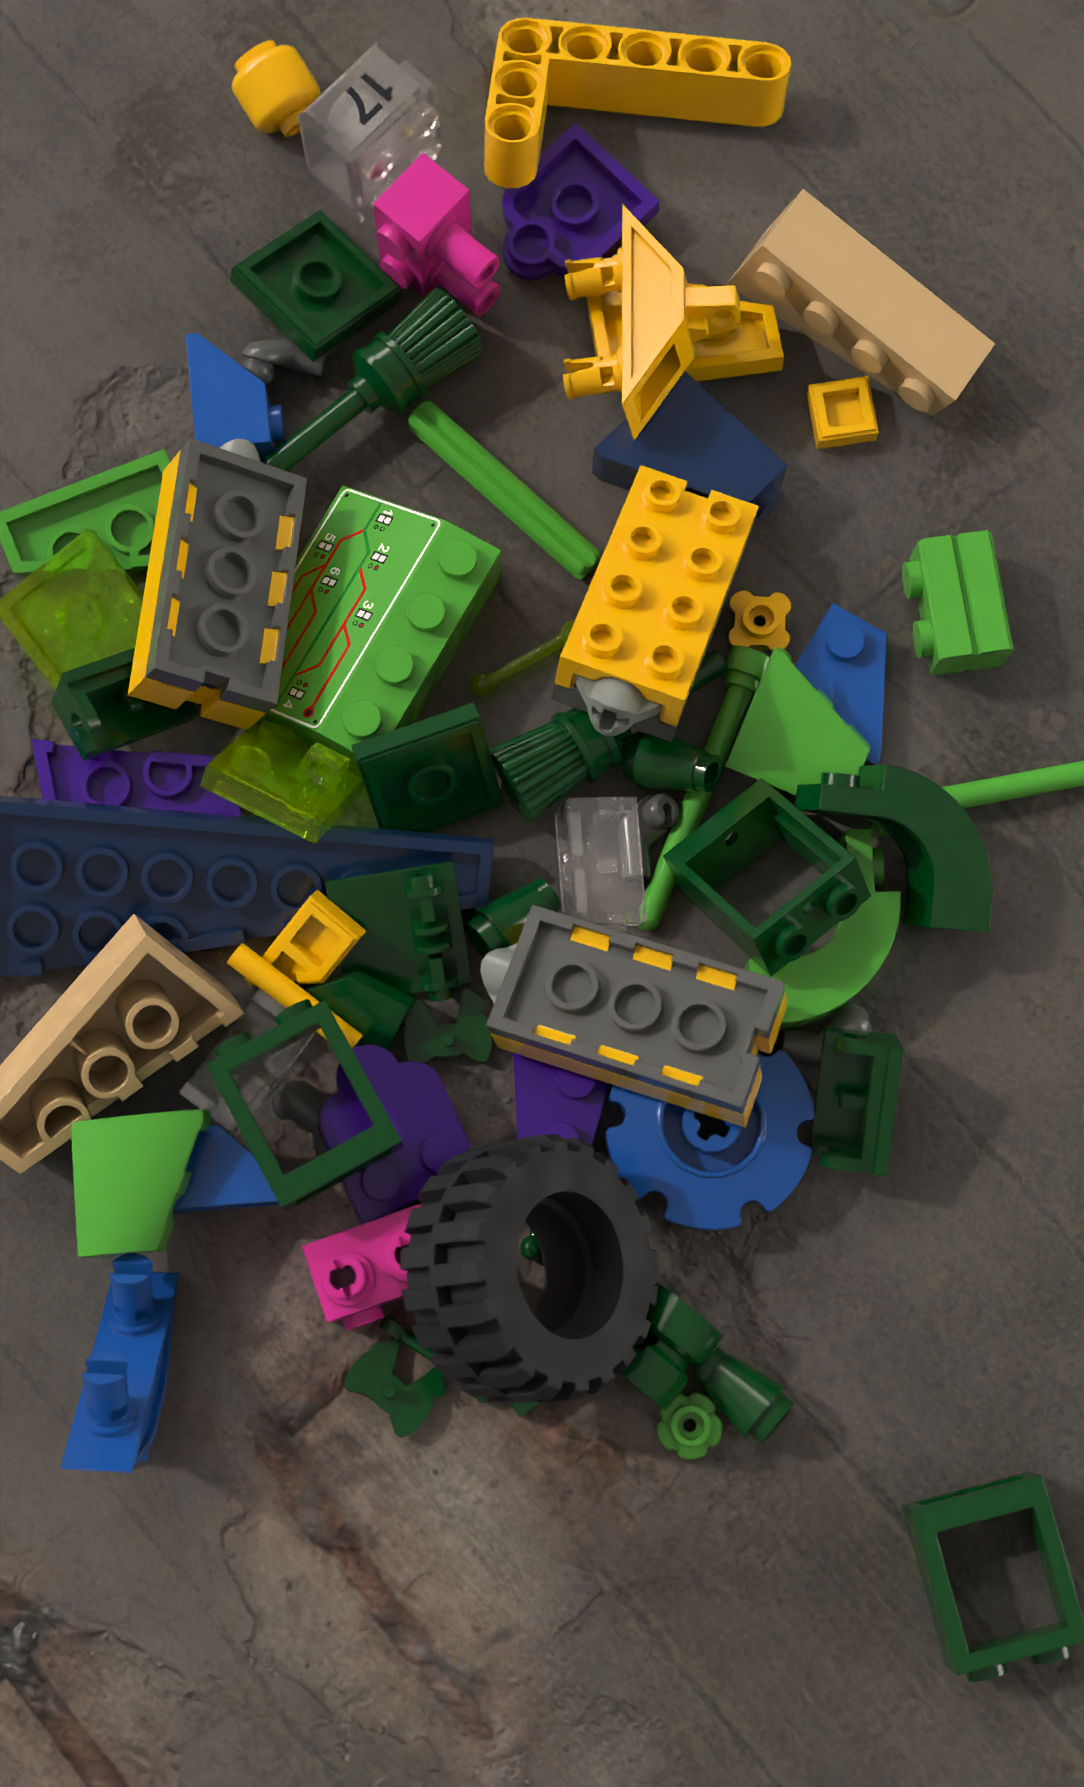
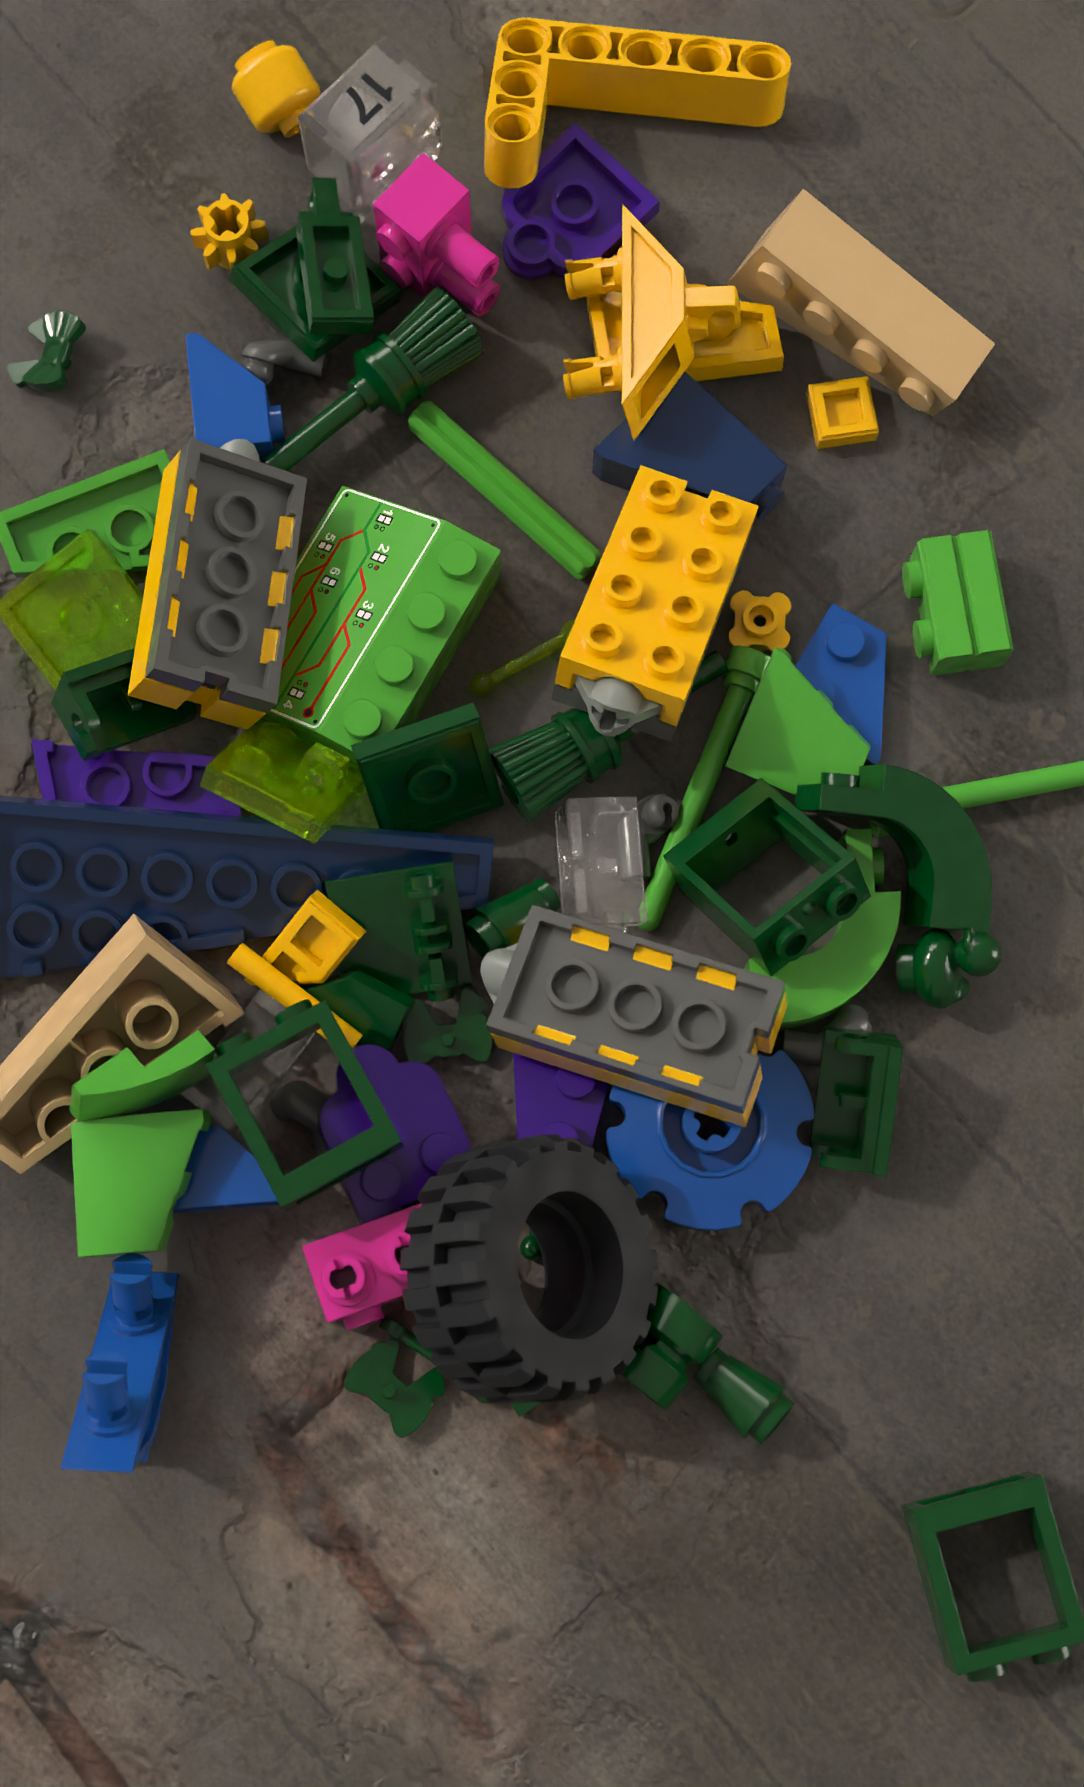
dark green cone [623,731,722,793] -> none
bright green plate [657,1392,723,1460] -> none
none -> dark green piece [7,310,86,392]
none -> bright green slope [70,1030,215,1121]
none -> yellow gear [190,193,269,270]
none -> dark green hinge [296,178,374,334]
none -> dark green animal [896,927,1002,1009]

